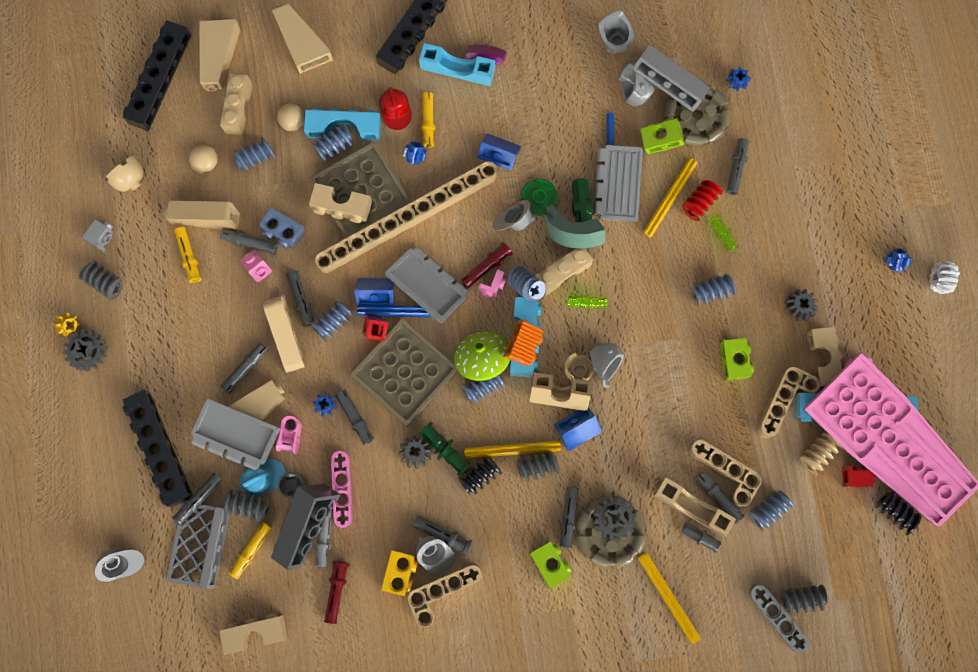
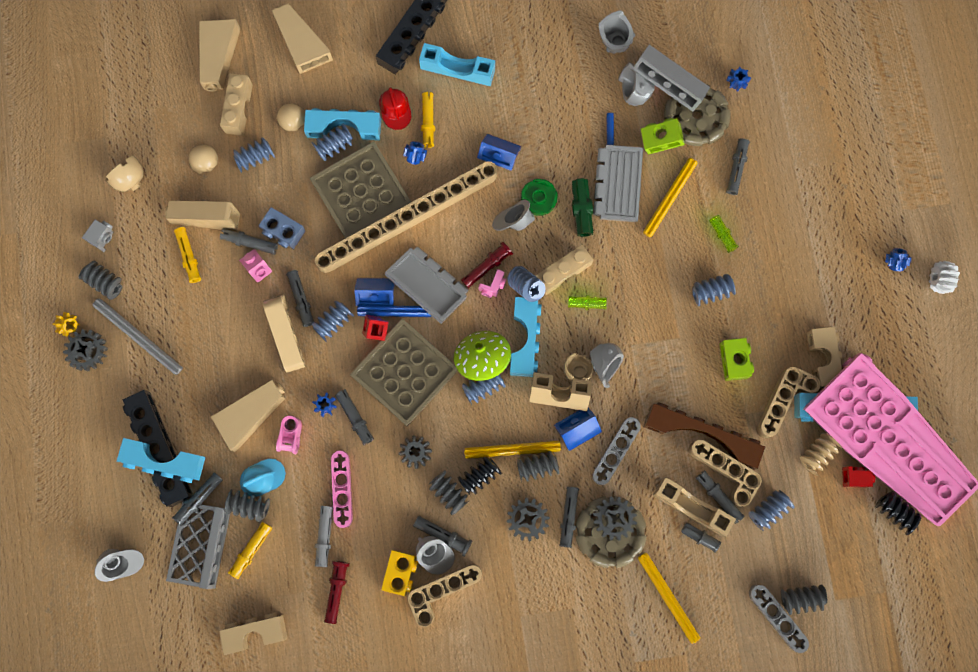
black brick [123,20,192,131] -> none
light grey hinge [191,399,280,471] -> none
dark grey pin [220,342,268,394] -> none
dark grey wedge [271,483,341,570] -> none
dark grey wheel [277,472,308,499] -> none
tan arch [309,183,372,223] -> none
dark green piece [418,422,471,476] -> none
magenta slope [466,45,507,65] -> none
orange brick [504,320,544,366] -> none
lime brick [530,541,572,589] -> none
sand green arch [544,204,605,249] -> none
red piece [682,180,723,221] -> none
dark grey gear [785,289,819,321] -> none
none -> light grey axle [93,298,183,375]
none -> medium azure arch [117,438,206,483]
none -> dark grey piece [429,470,469,515]
none -> dark grey gear [507,498,550,541]
none -> light grey beam [592,417,641,485]
none -> reddish brown arch [643,402,765,470]

